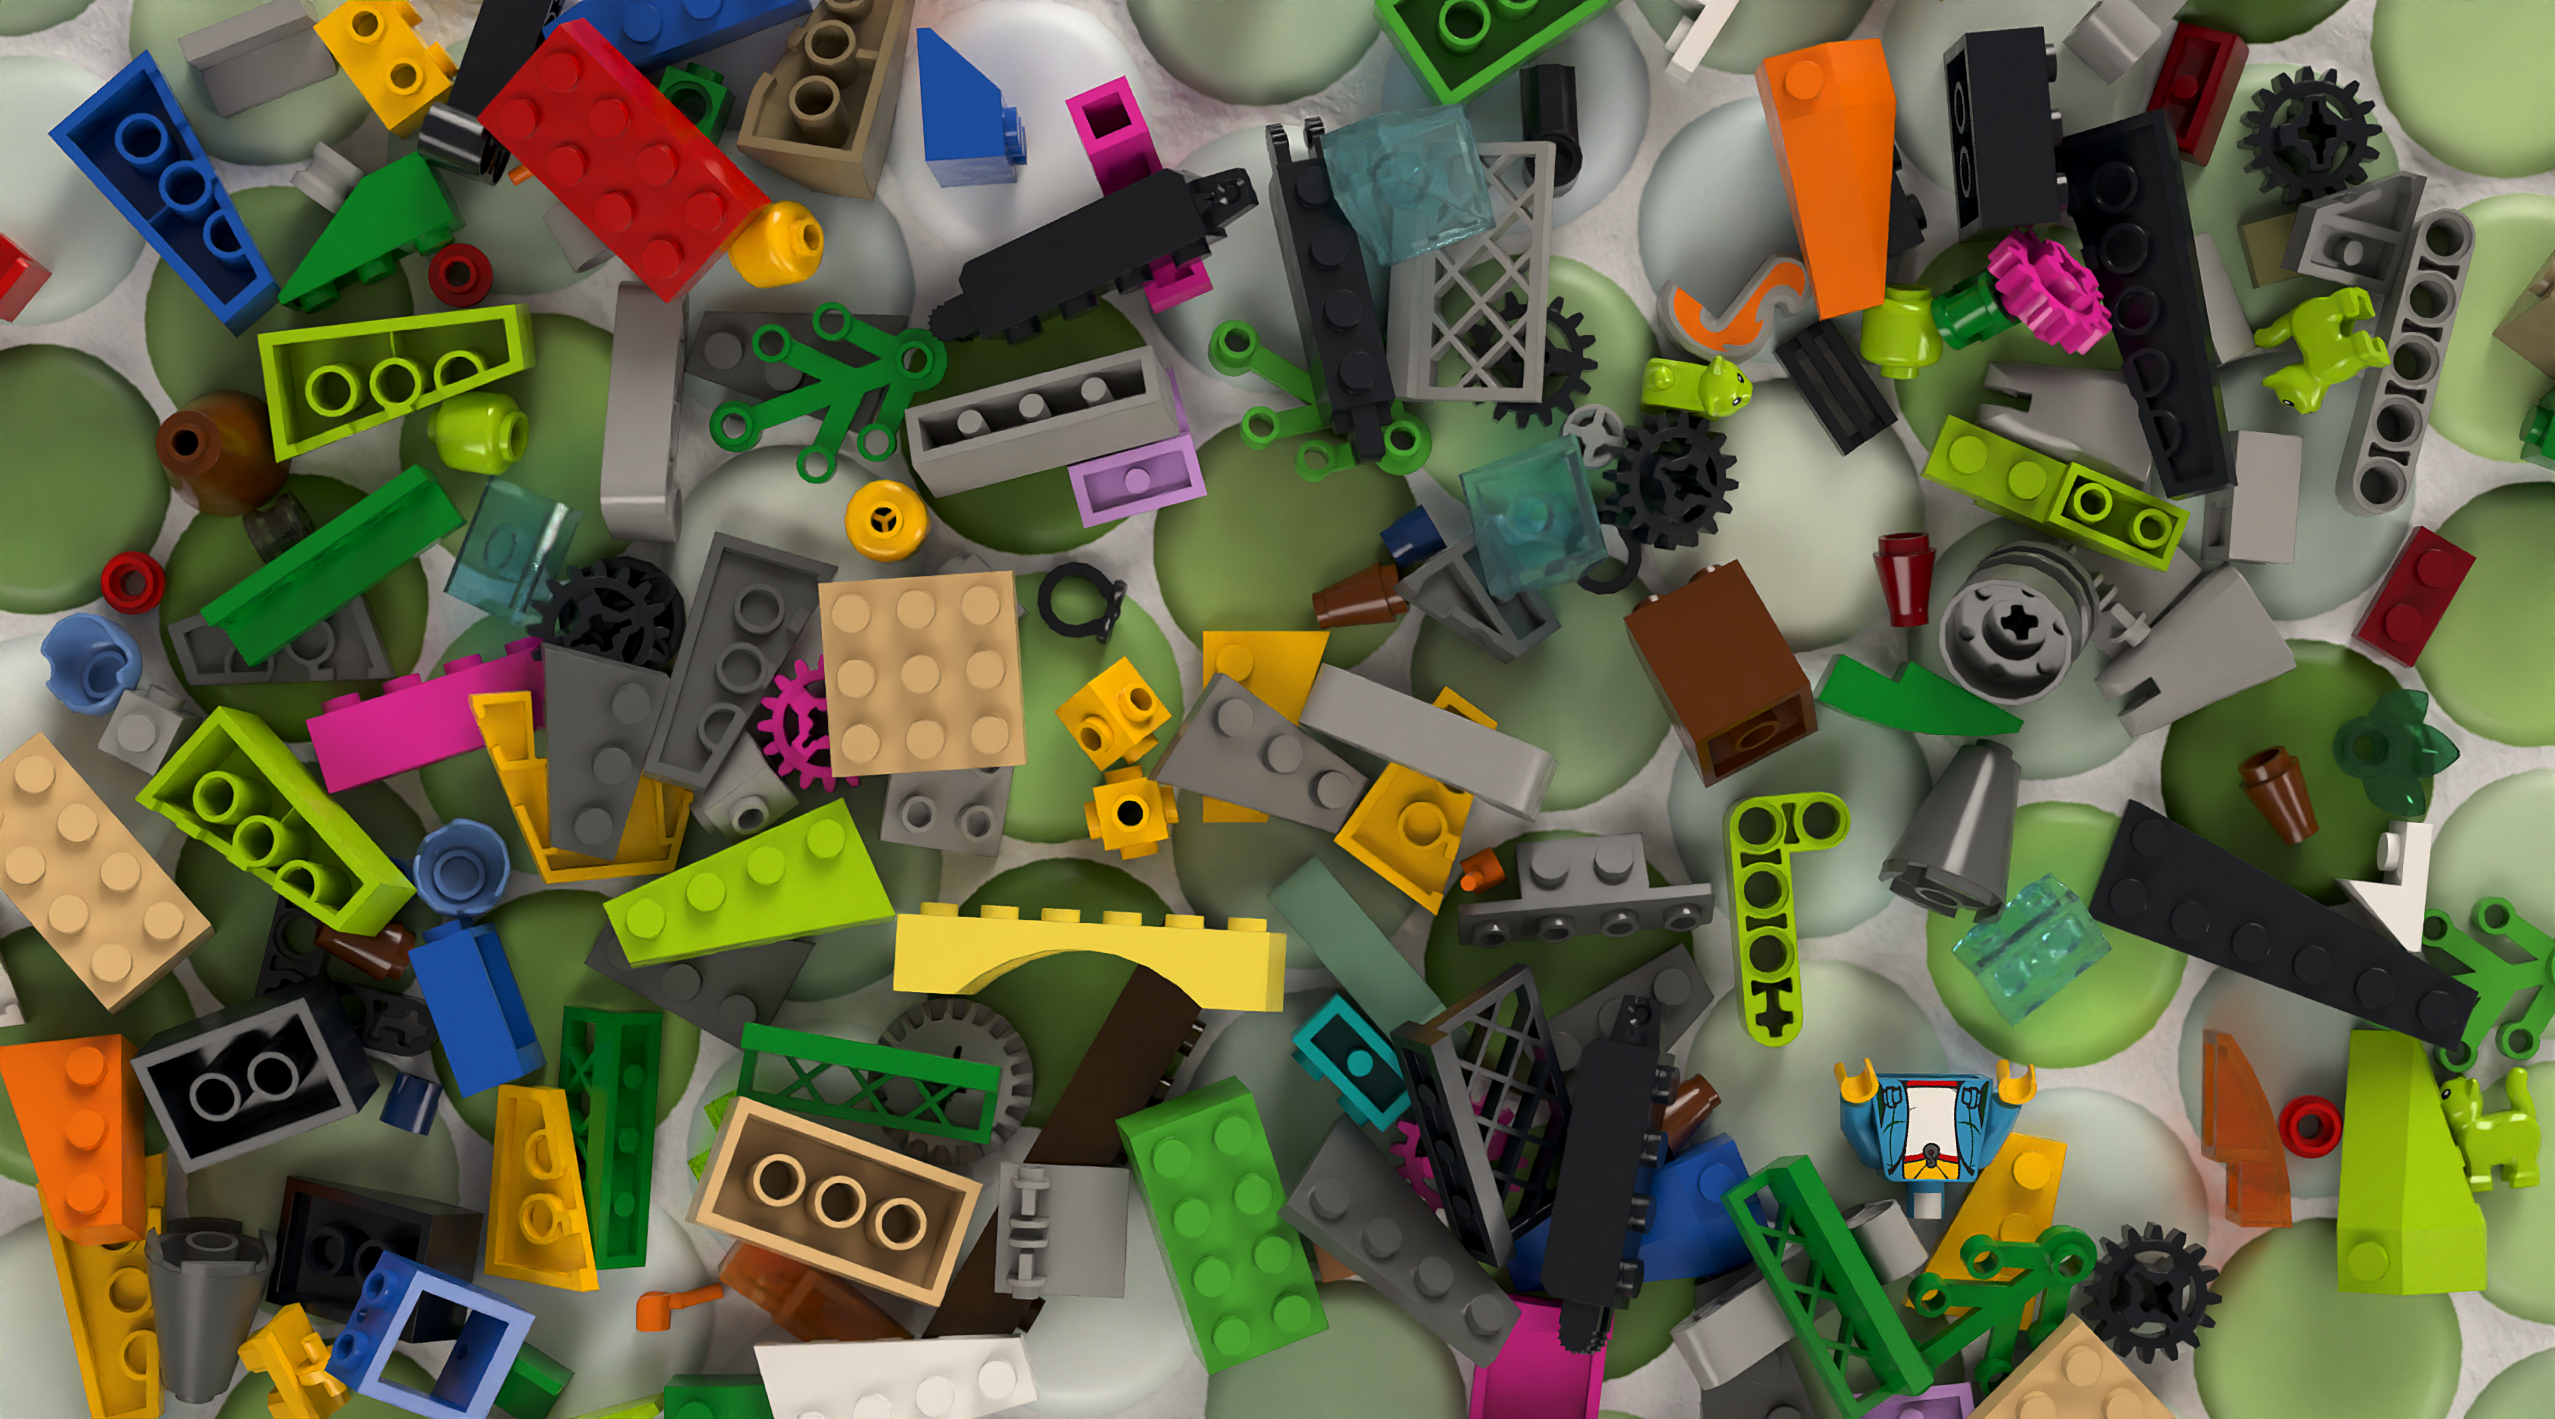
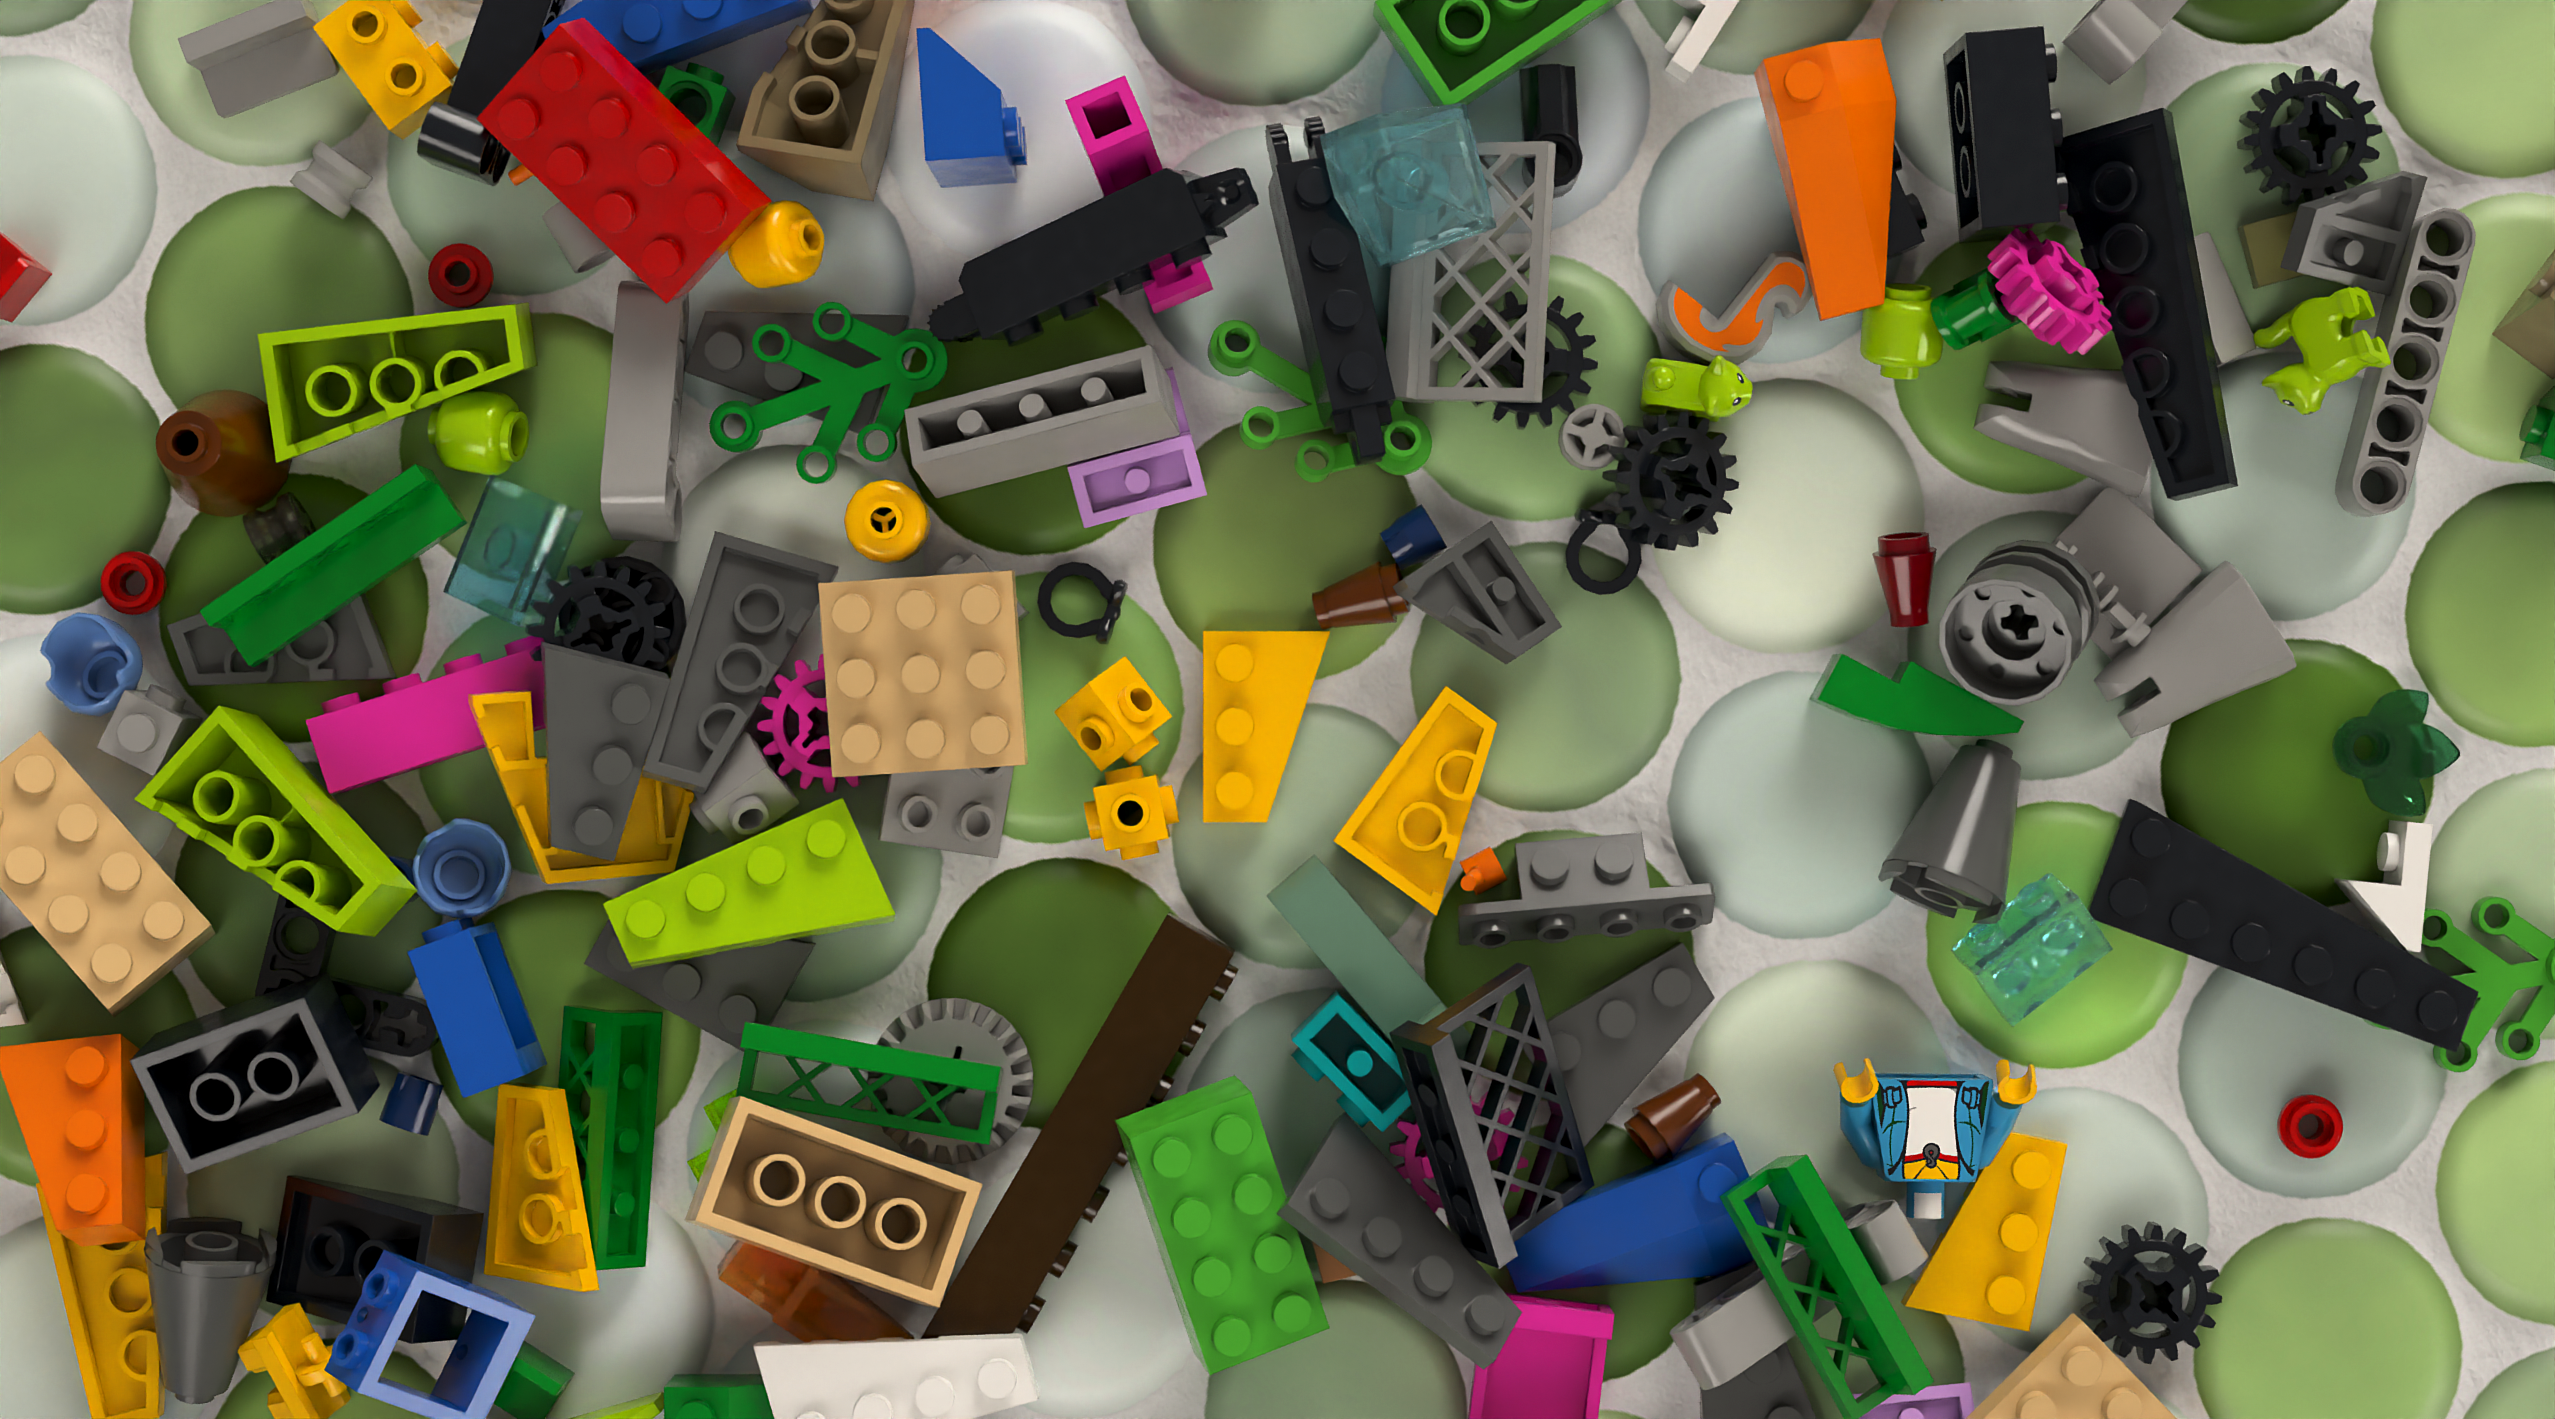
blue wedge [48,49,281,338] -> none
green slope [277,150,467,314] -> none
reddish brown cone [313,920,416,981] -> none
orange hand [636,1282,724,1332] -> none
light yellow arch [893,902,1287,1012] -> none
light grey hinge [995,1162,1130,1299] -> none
dark grey wing [1147,673,1371,834] -> none
light grey beam [1298,663,1559,822] -> none
clear light blue slope [1459,434,1609,597] -> none
black hinge [1540,995,1680,1355] -> none
reddish brown slope [1623,559,1818,788] -> none
lime beam [1722,791,1851,1047] -> none
black tile [1772,319,1898,457] -> none
green plant [1906,1225,2097,1397] -> none
lime slope [1920,414,2191,573] -> none
dark red slope [2145,22,2249,167] -> none
light grey hinge [2201,430,2304,565] -> none
clear orange slope [2201,1029,2292,1228] -> none
reddish brown cone [2238,745,2319,845] -> none
lime wedge [2337,1029,2488,1296] -> none
dark red plate [2351,526,2477,668] -> none
lime animal [2439,1067,2542,1193] -> none

